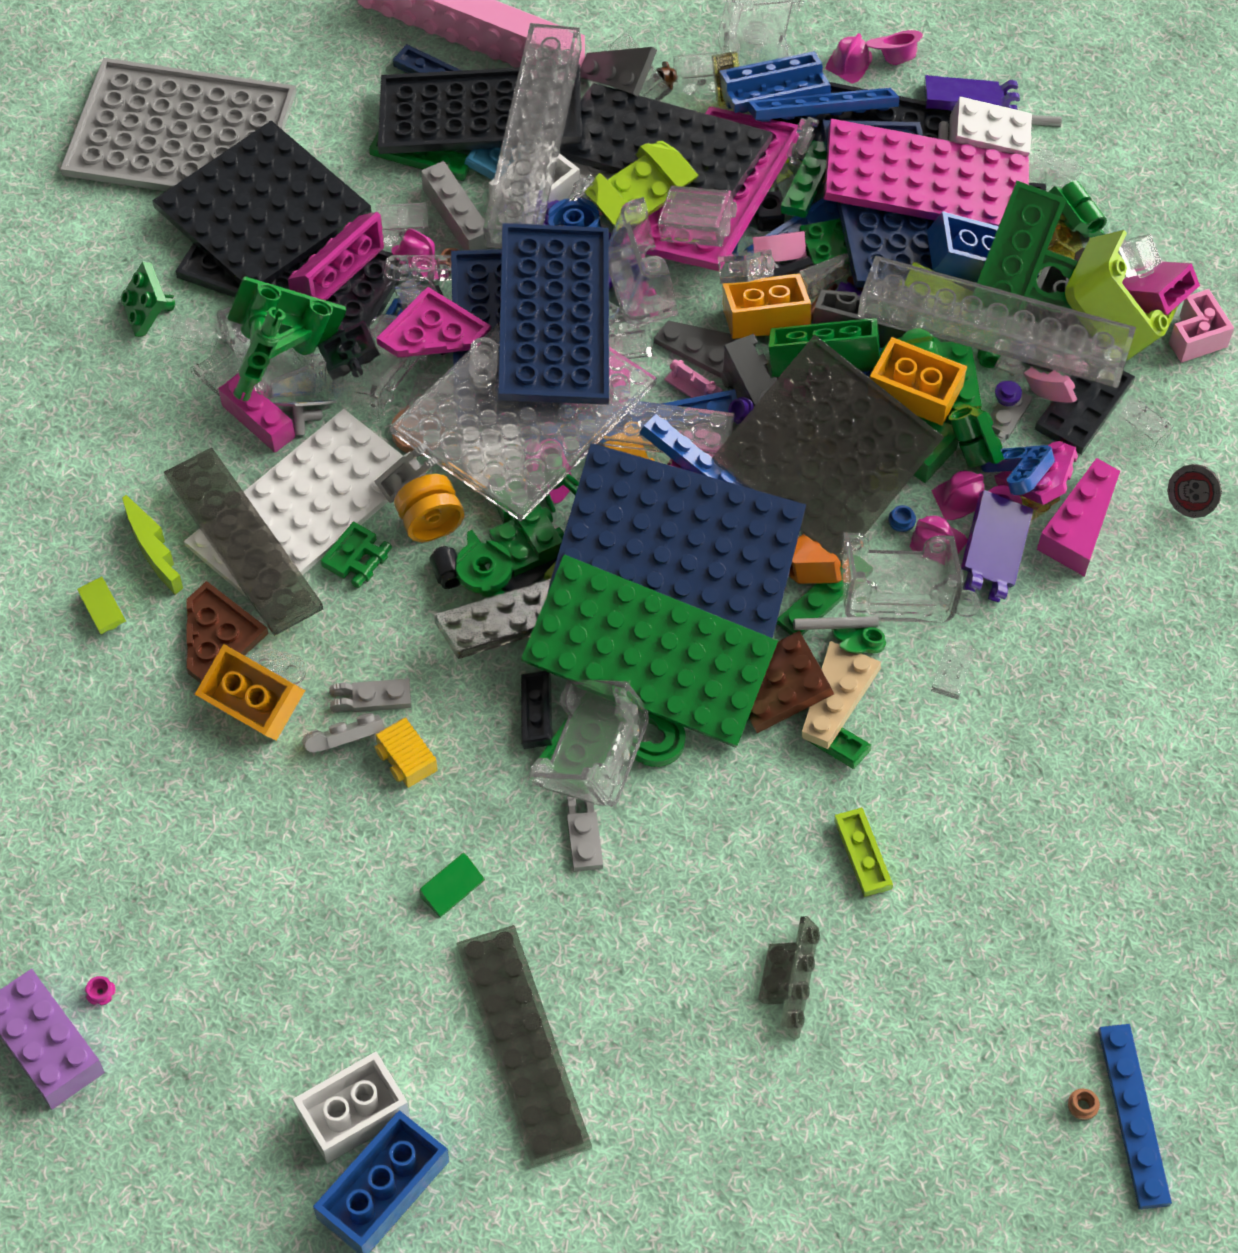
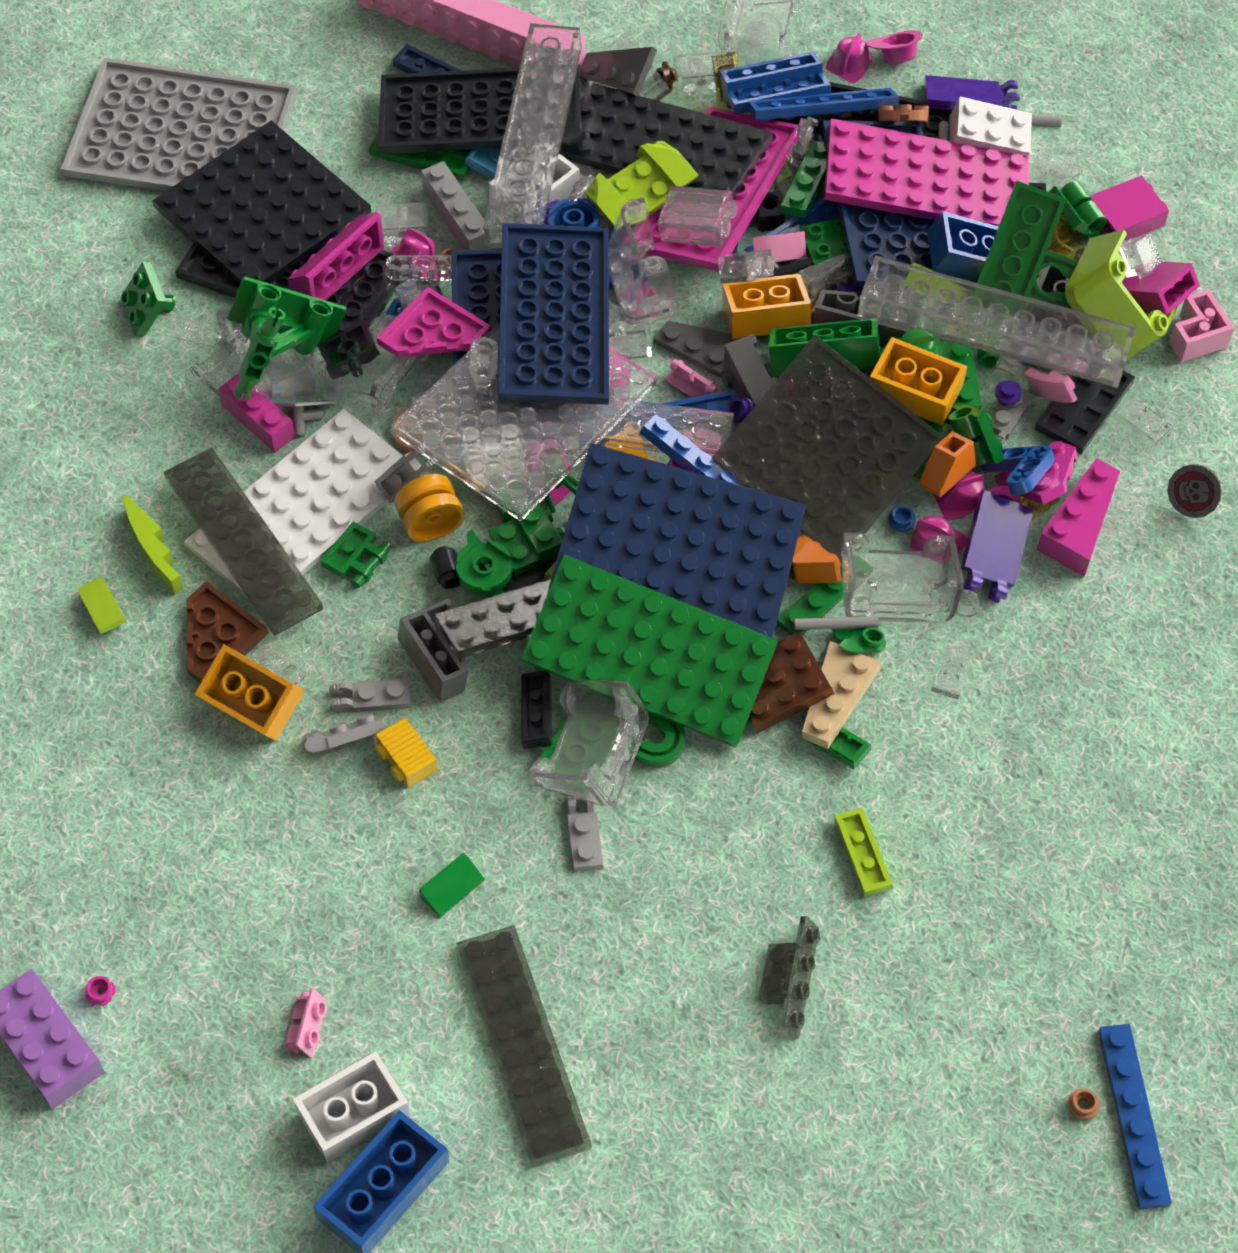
none -> bright pink hinge [284,988,327,1058]
none -> dark grey wedge [397,598,468,701]
none -> nougat plate [878,105,929,123]
none -> orange slope [919,431,976,497]
none -> dark pink brick [1090,175,1169,241]

